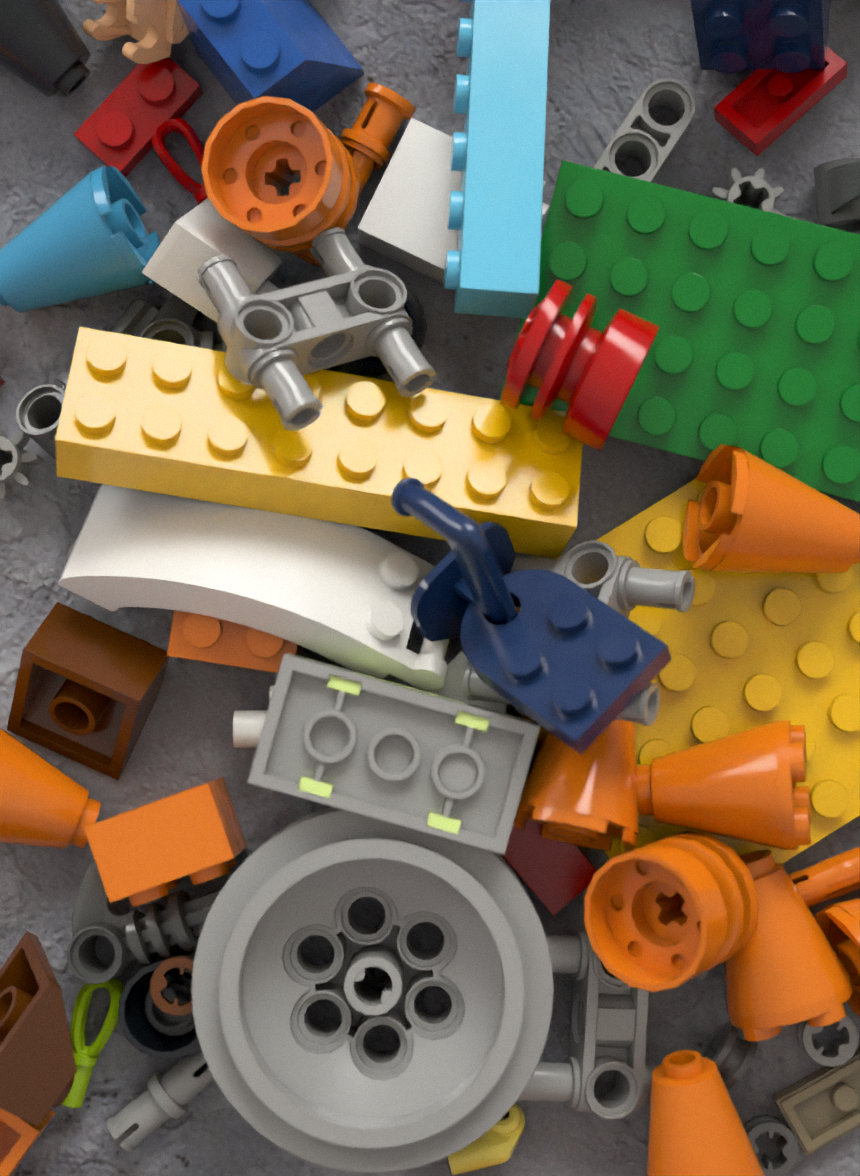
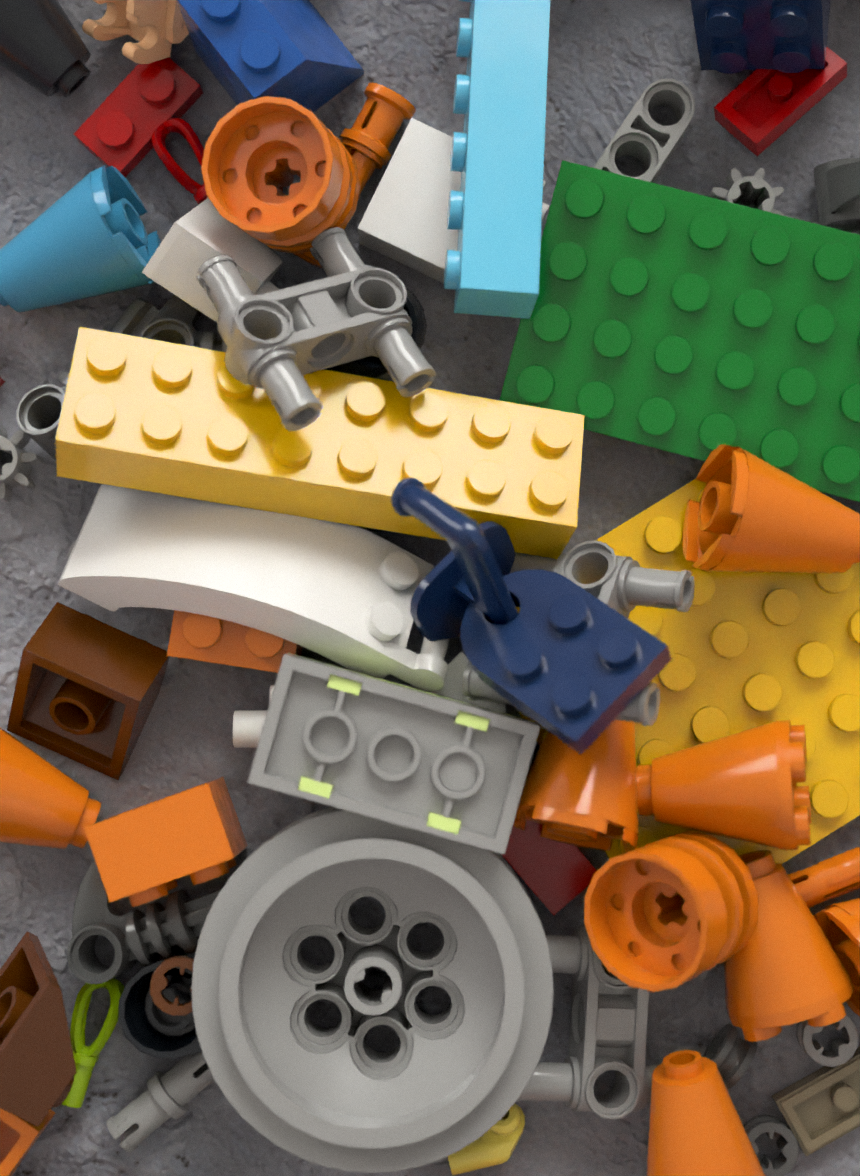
red wheel [500,280,660,451] -> none

